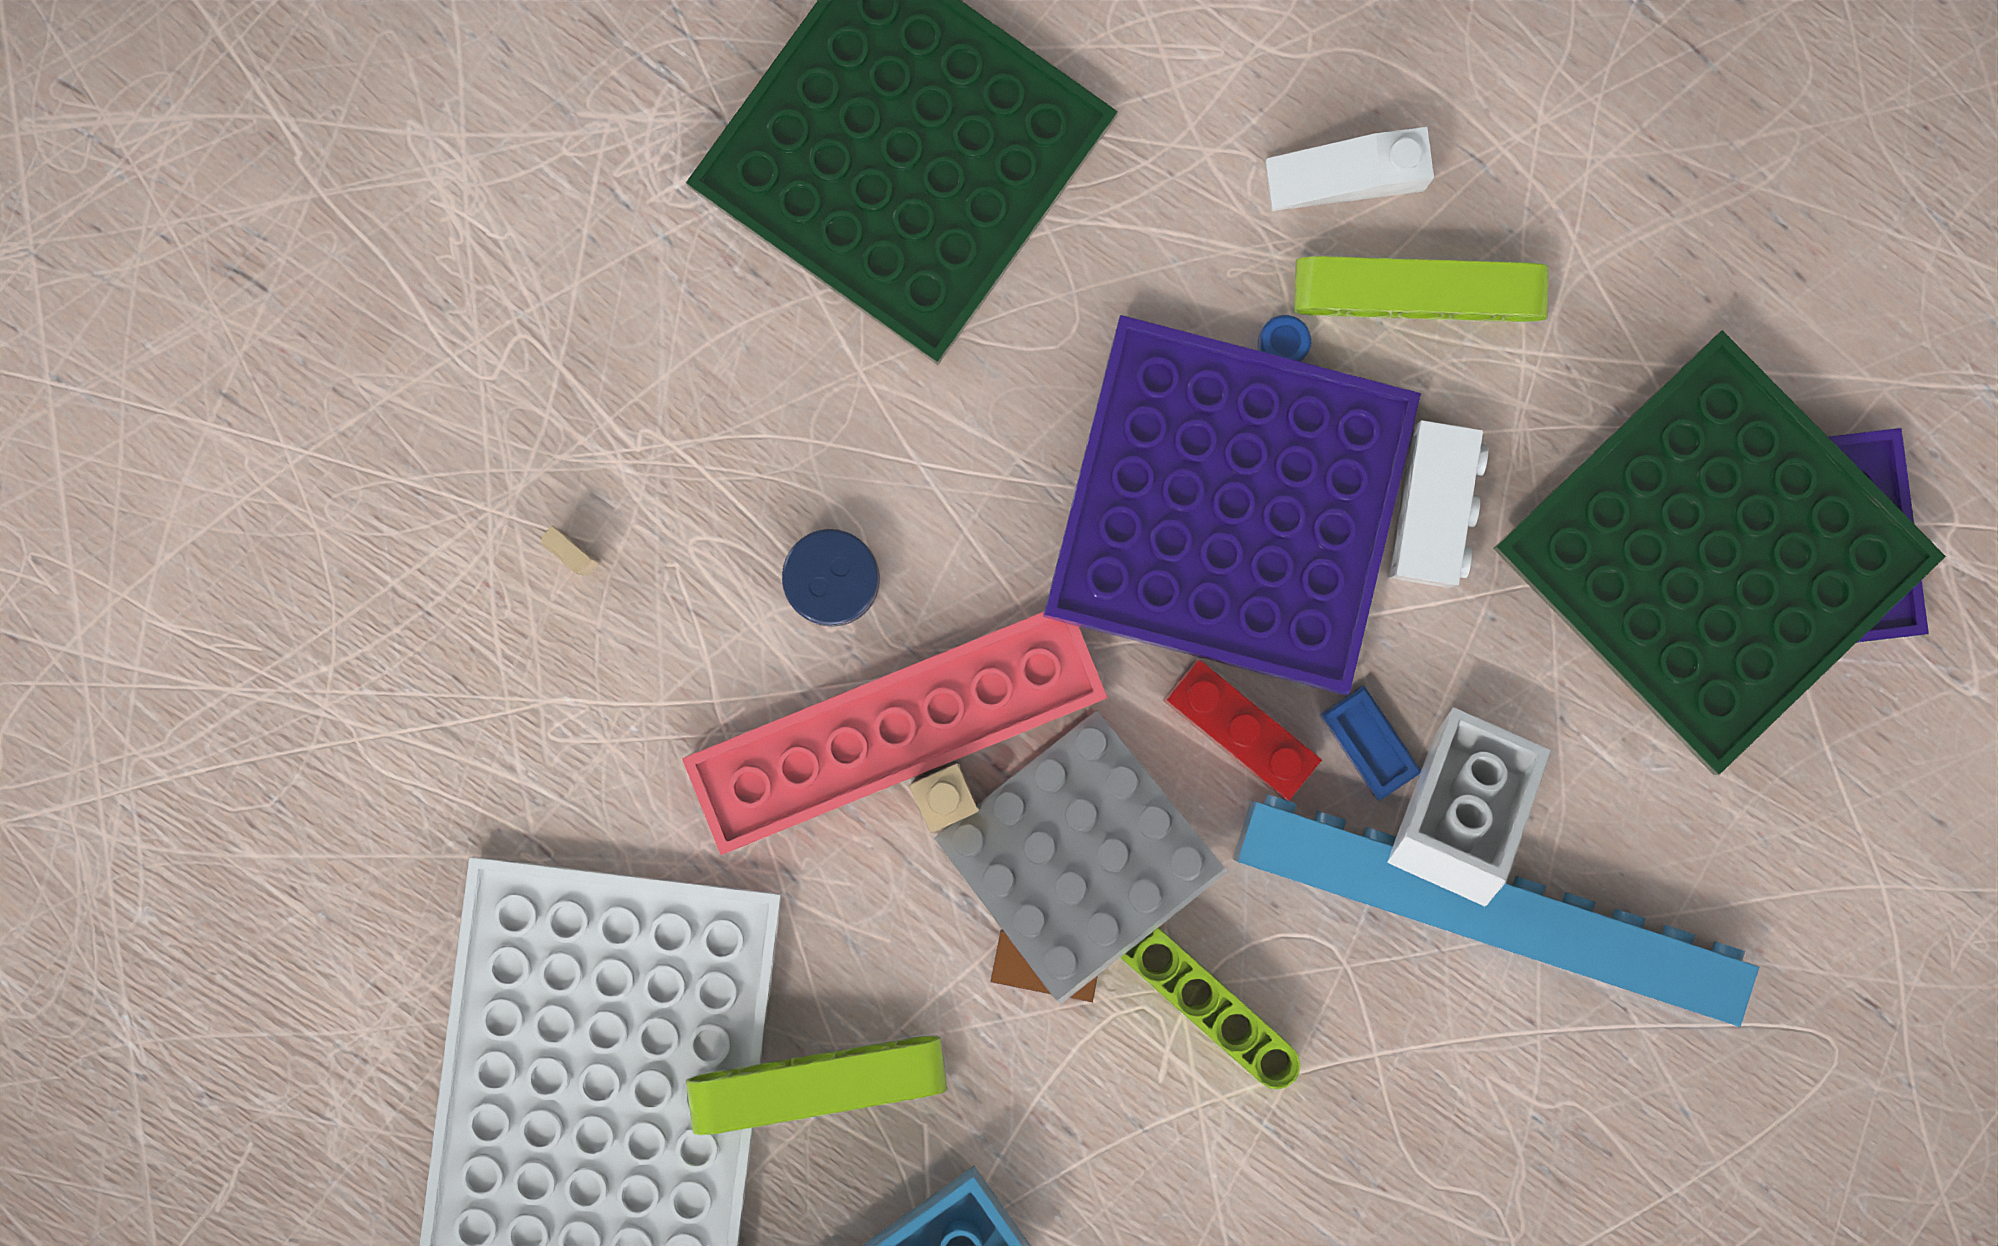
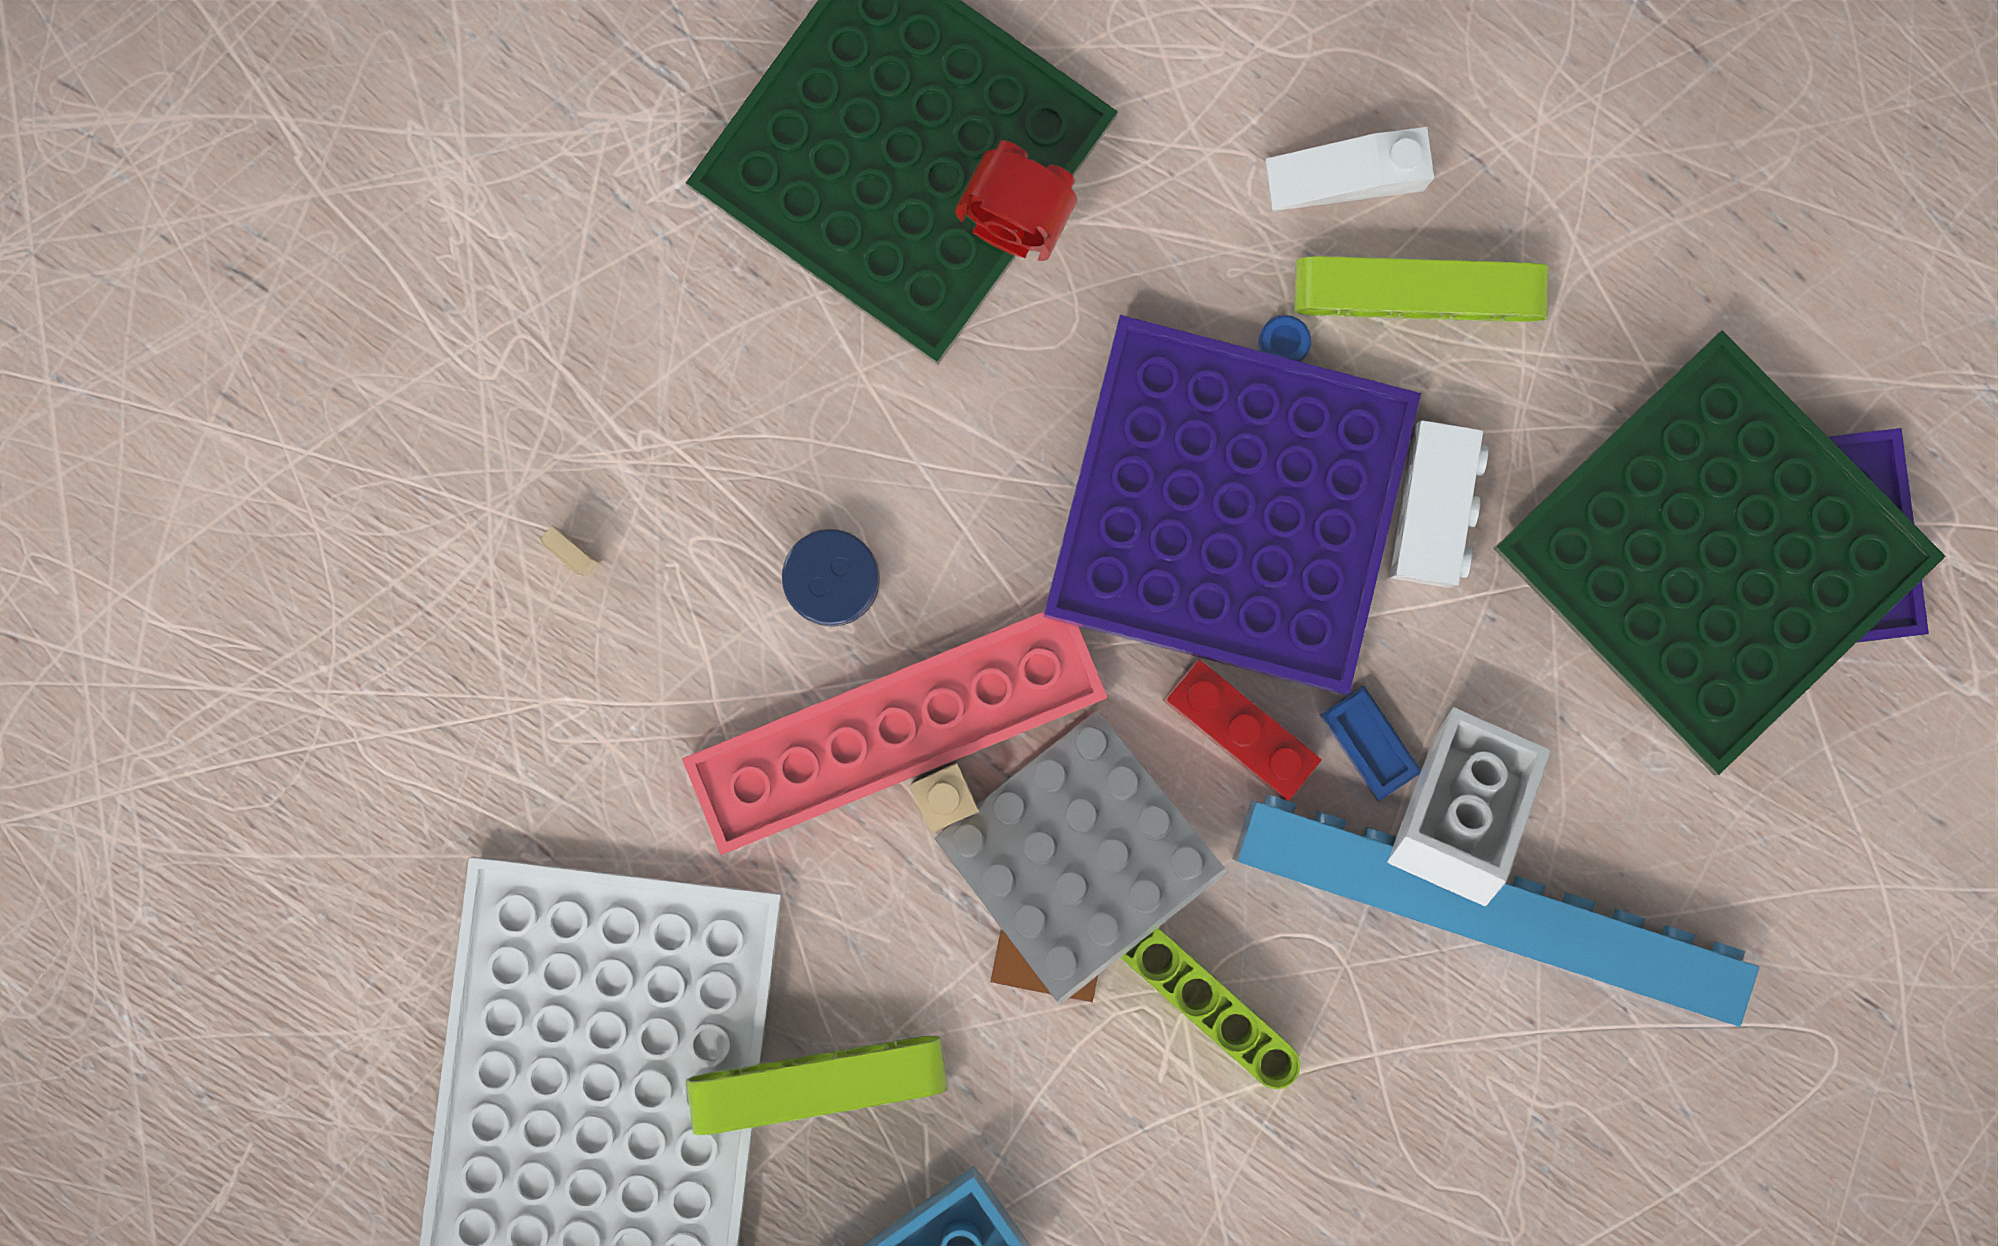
none -> red brick [955,141,1078,261]

